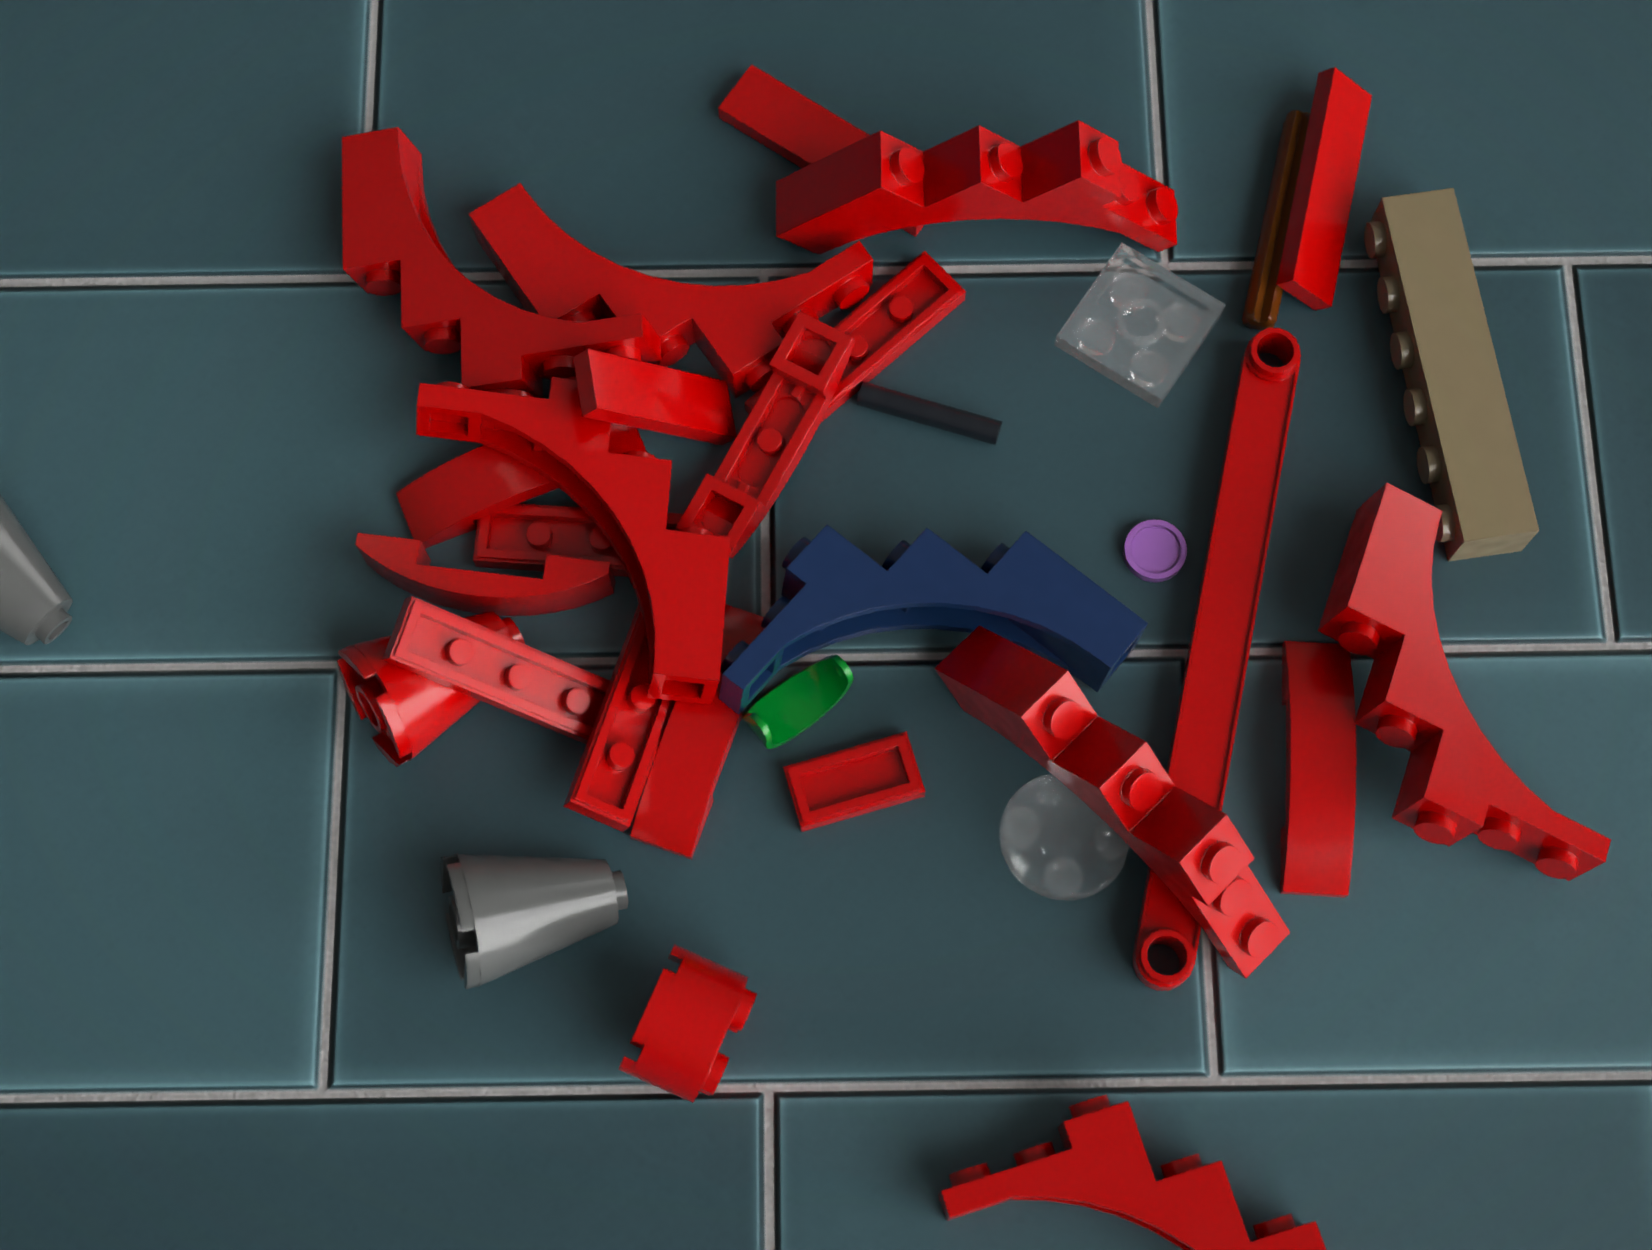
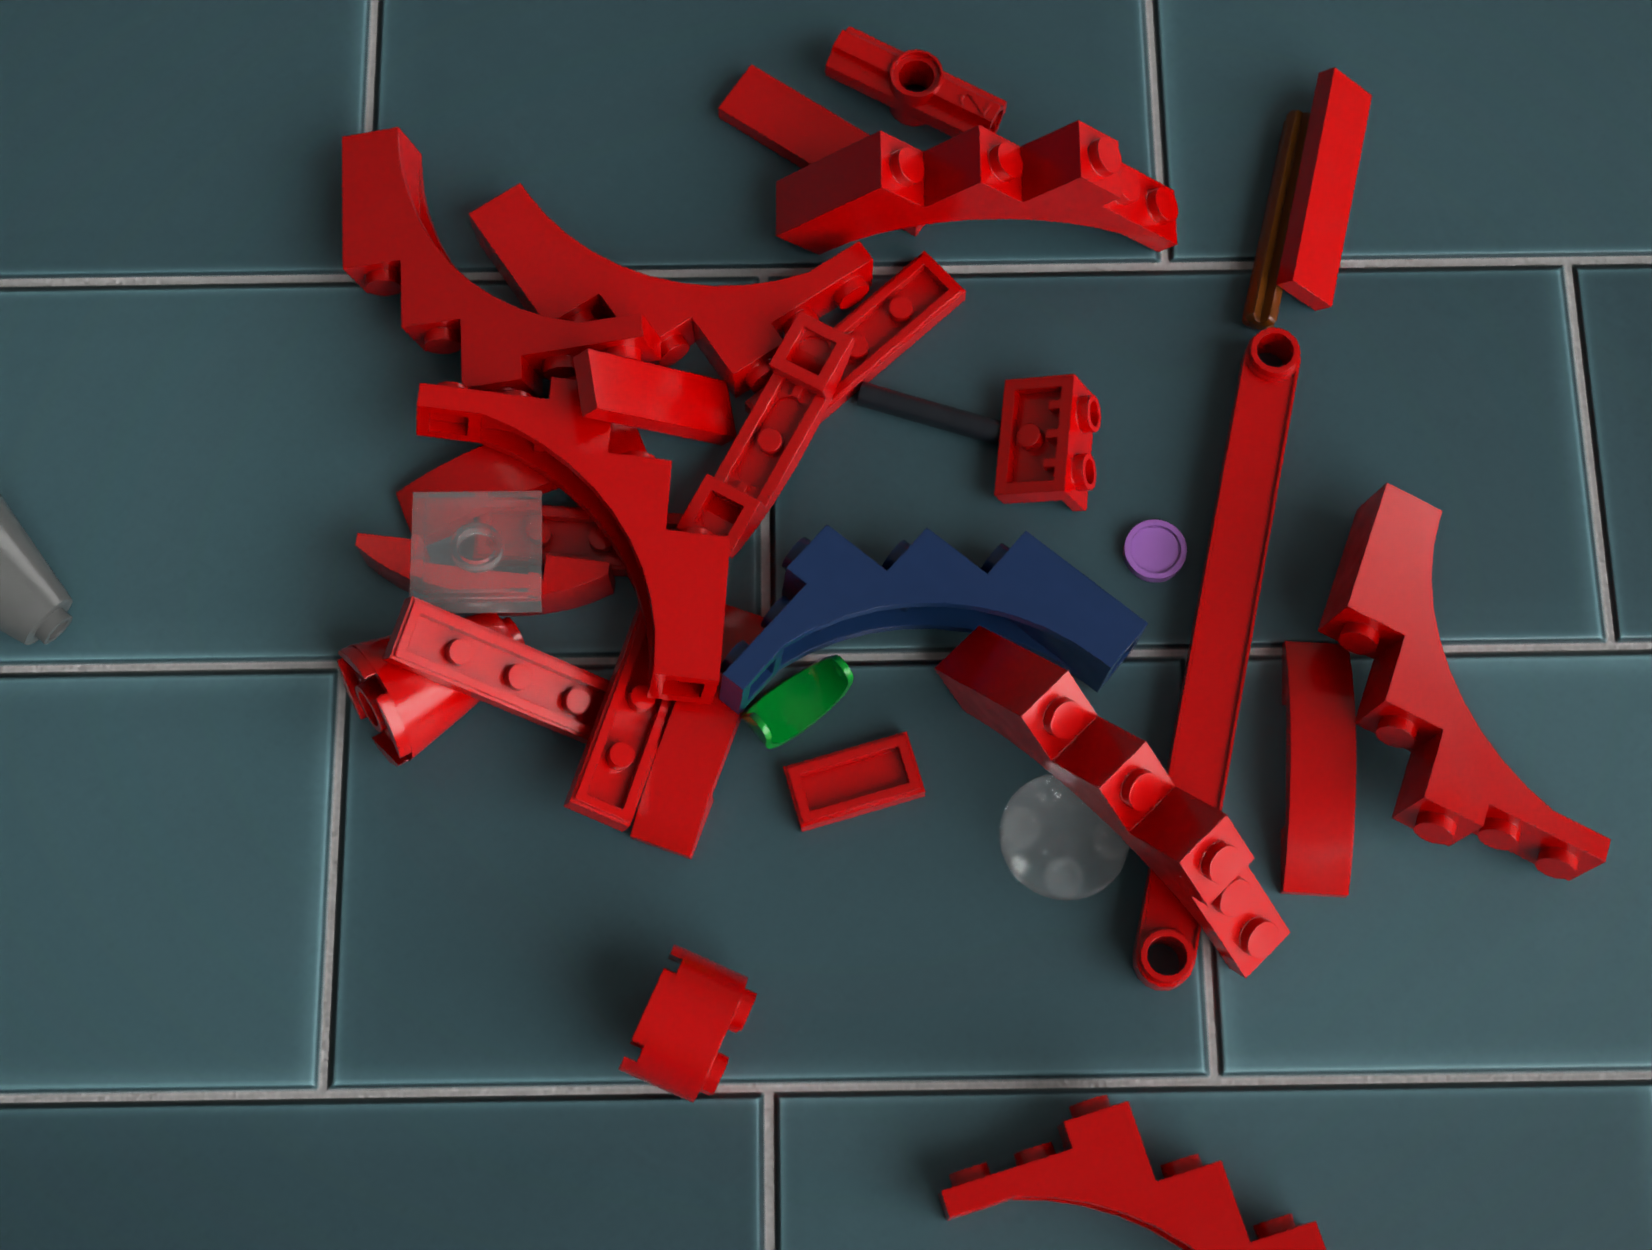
dark grey cone [440,854,628,989] -> none
clear plate [1054,243,1226,408] -> none
dark tan brick [1364,188,1539,562] -> none
none -> clear tile [409,491,543,613]
none -> red piece [825,26,1007,137]
none -> red bracket [994,374,1101,512]

